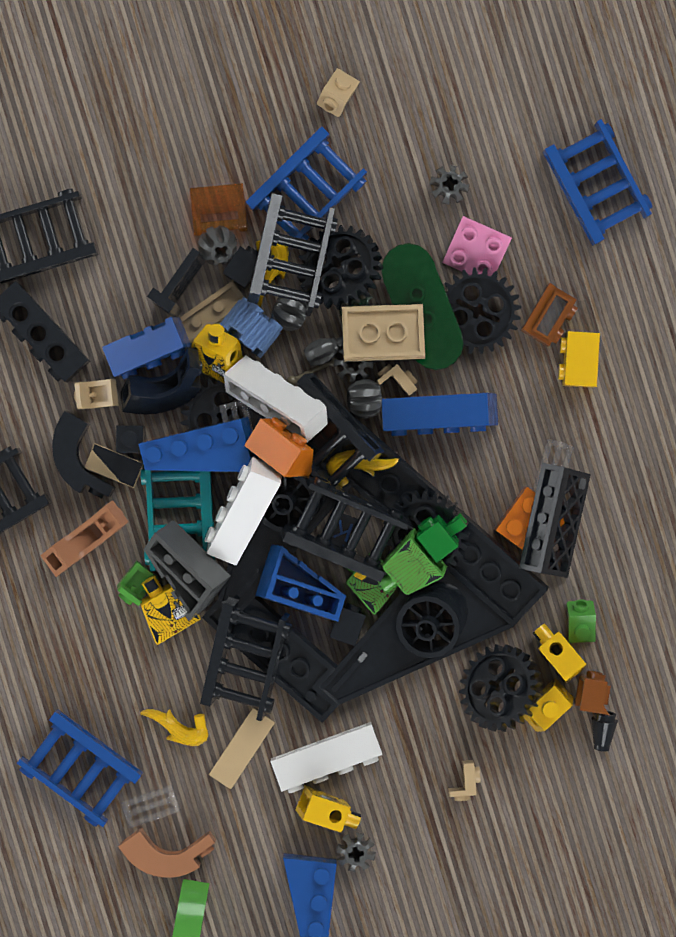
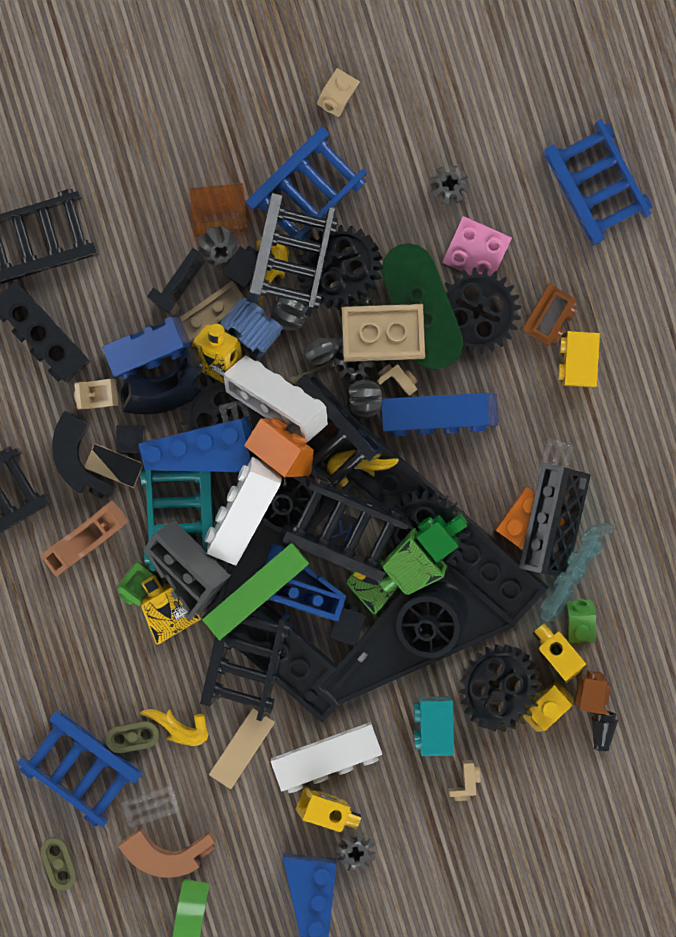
none -> olive plate [41,837,77,890]
none -> olive plate [106,721,160,753]
none -> bright green piece [202,543,310,641]
none -> teal brick [413,696,454,756]
none -> clear light blue wing [540,523,615,623]

